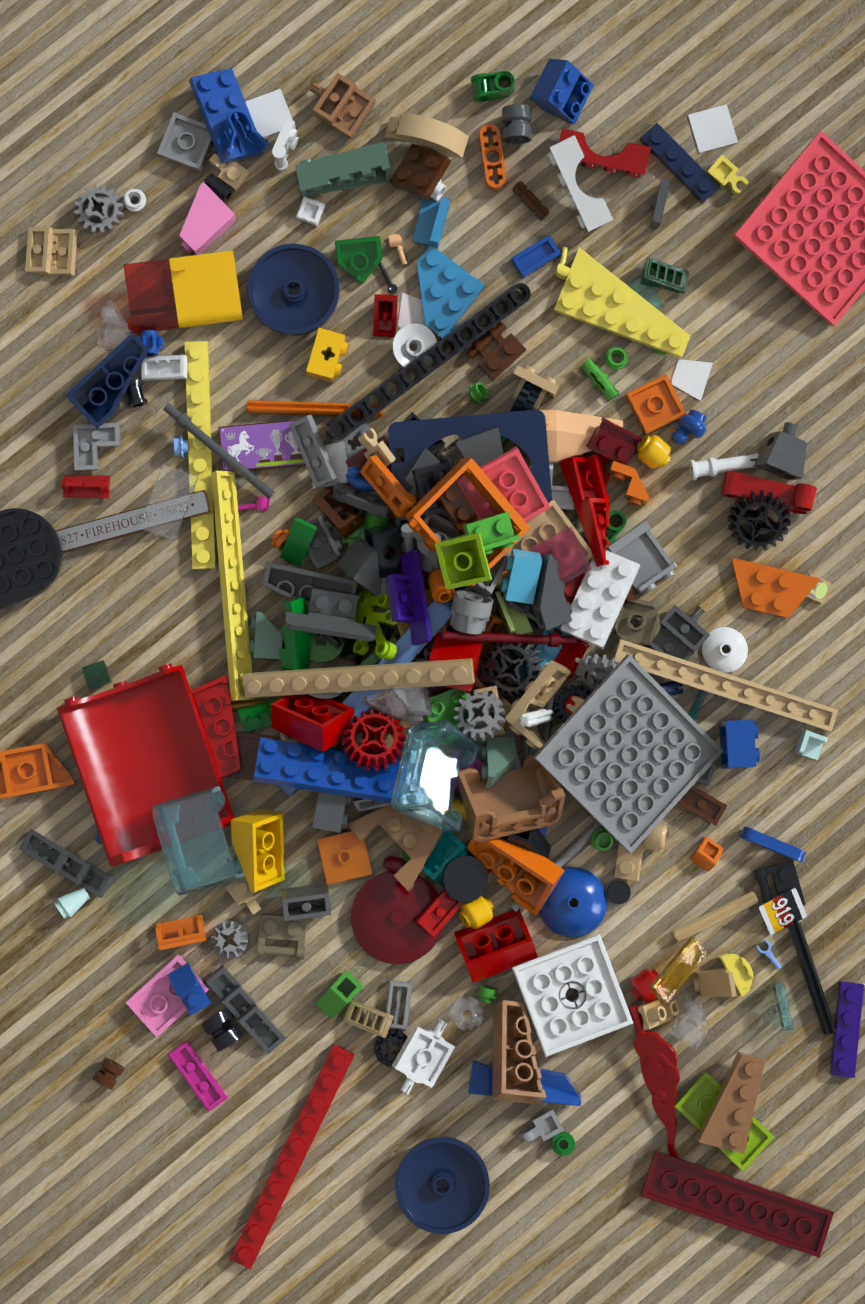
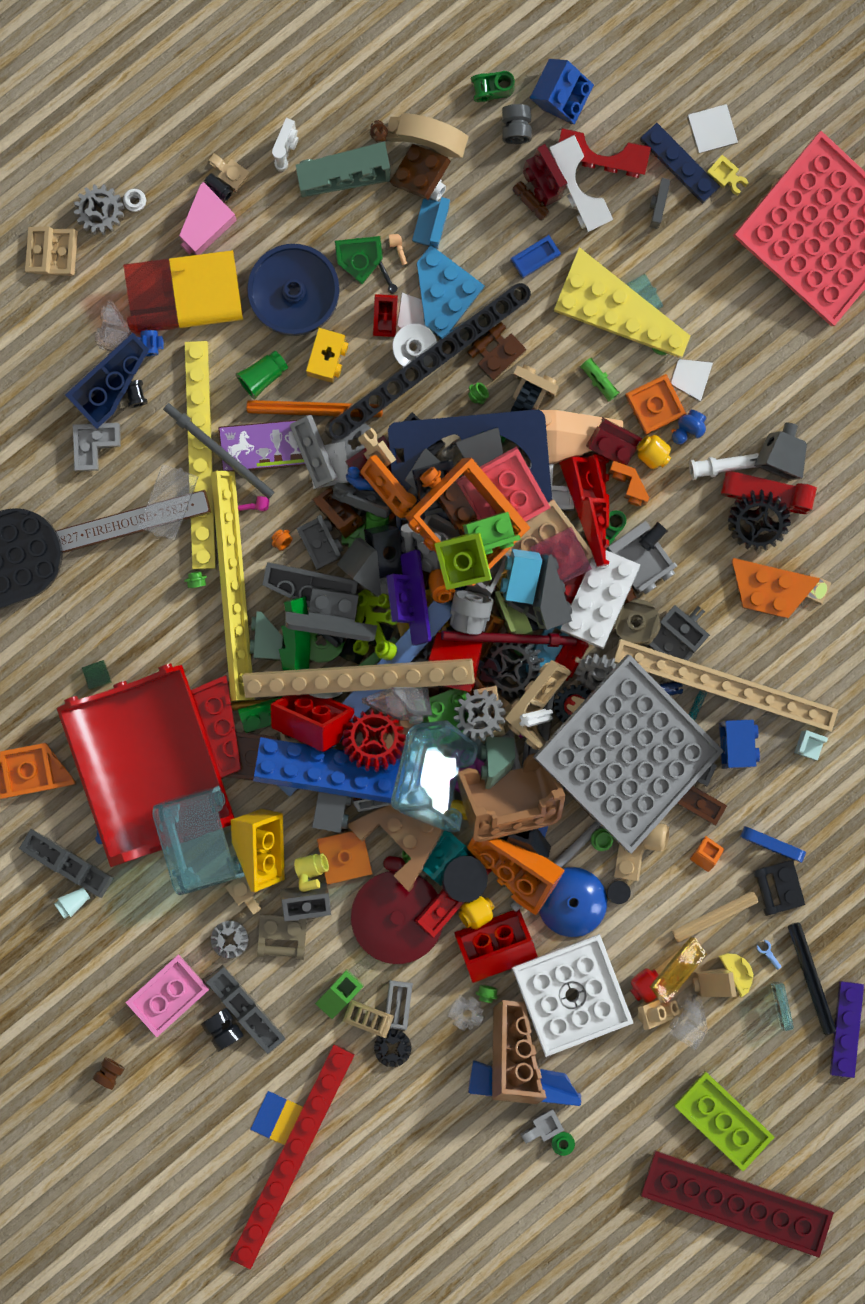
red hinge [61,475,110,499] -> none
white plate [141,355,187,381] -> none
orange hinge [155,915,207,950] -> none
light grey plate [157,112,212,172] -> none
blue slope [168,962,212,1016] -> none
dark pink tile [168,1040,228,1112] -> none
light blue plate [173,435,188,458] -> none
blue plate [189,68,269,164] -> none
white sticker [246,89,293,138] -> none
green slope [280,517,317,567] -> none
white tile [296,196,325,227] -> none
medium nougat plate [310,73,376,139] -> none
white plate [392,1019,455,1094] -> none
dark blue dish [395,1137,490,1234] -> none
orange beam [479,124,506,191] -> none
light yellow hand [555,247,571,280] -> none
bright green plate [605,347,628,370] -> none
red piece [629,1005,680,1158] -> none
dark green slope [640,258,689,294] -> none
medium nougat wedge [695,1052,765,1154] -> none
white dish [702,627,748,673] -> none
sticker [759,888,807,935] -> none
none -> bright green plate [184,571,207,588]
none -> green plant [235,351,288,400]
none -> sticker [250,1091,303,1145]
none -> light yellow piece [294,853,329,892]
none -> reddish brown axle [370,120,388,142]
none -> orange plate [420,467,441,488]
none -> dark red plate [523,144,568,207]
none -> black pin [639,522,668,552]

